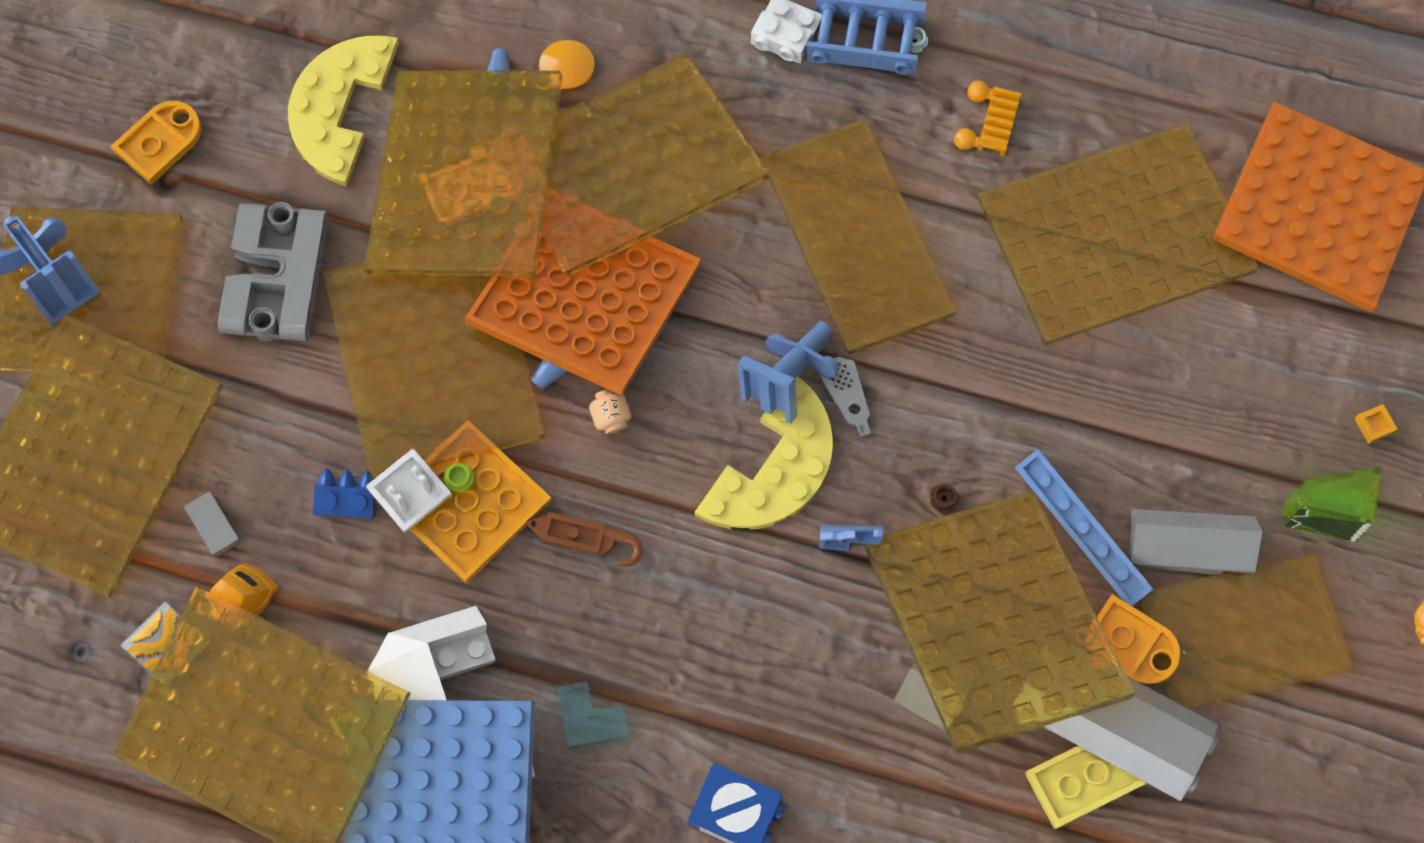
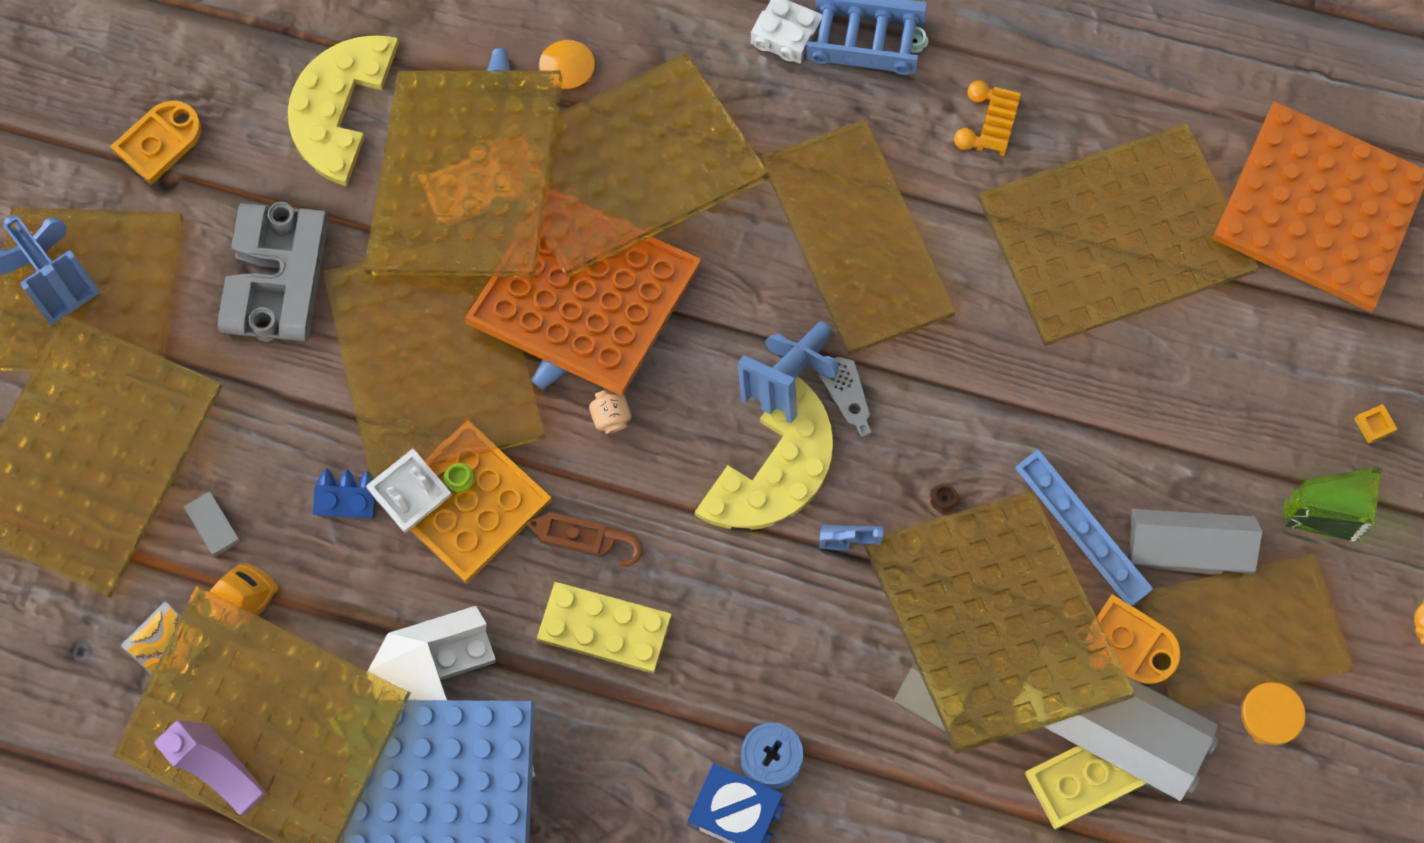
clear light blue tile [557,681,629,749] -> none
none -> lavender arch [154,720,267,815]
none -> light yellow plate [537,582,671,674]
none -> medium blue piece [741,723,803,790]
none -> light orange tile [1241,682,1306,746]

